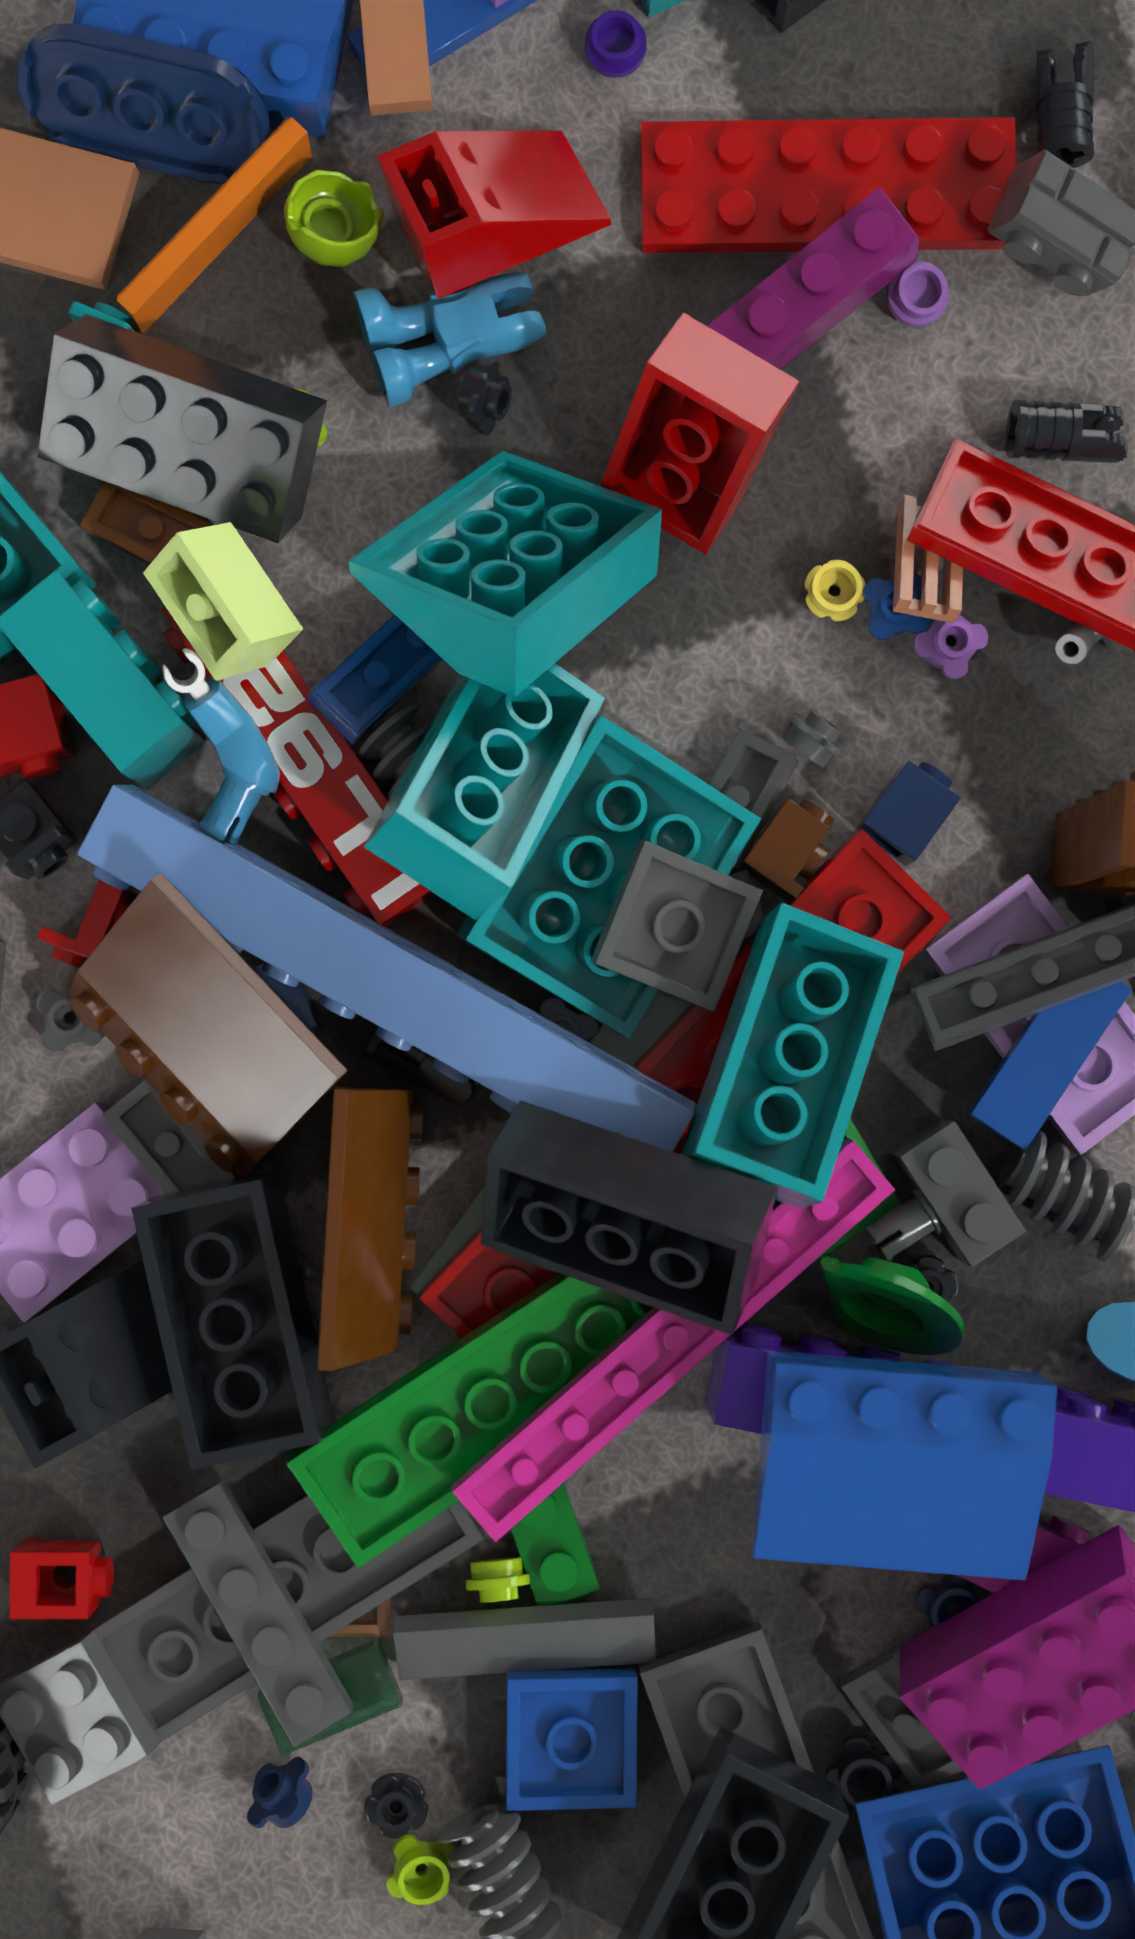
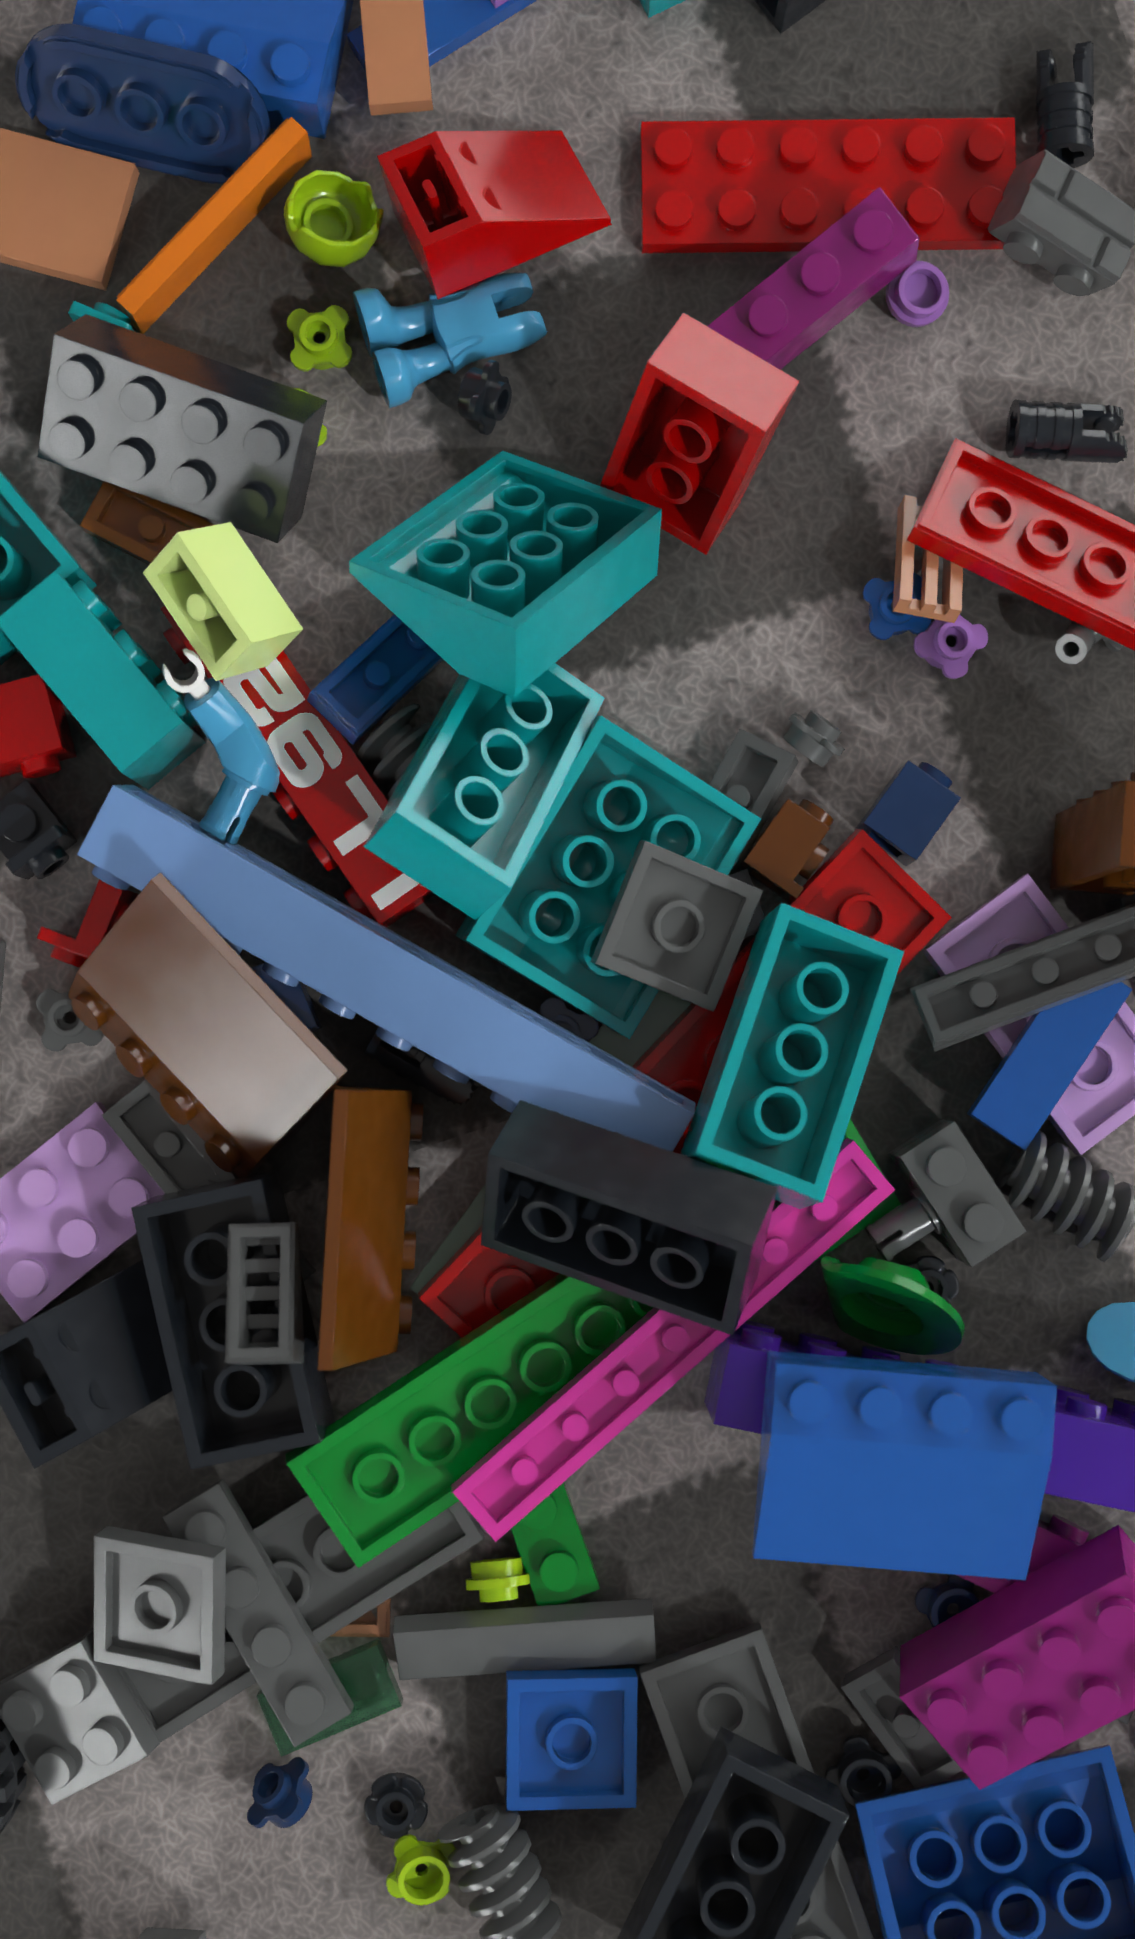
red brick [9,1537,114,1619] -> none
dark purple plate [585,10,647,78] -> none
light yellow plate [804,560,866,622] -> none
none -> plate [94,1526,226,1685]
none -> dark grey slope [225,1222,304,1365]
none -> lime plate [287,305,353,372]

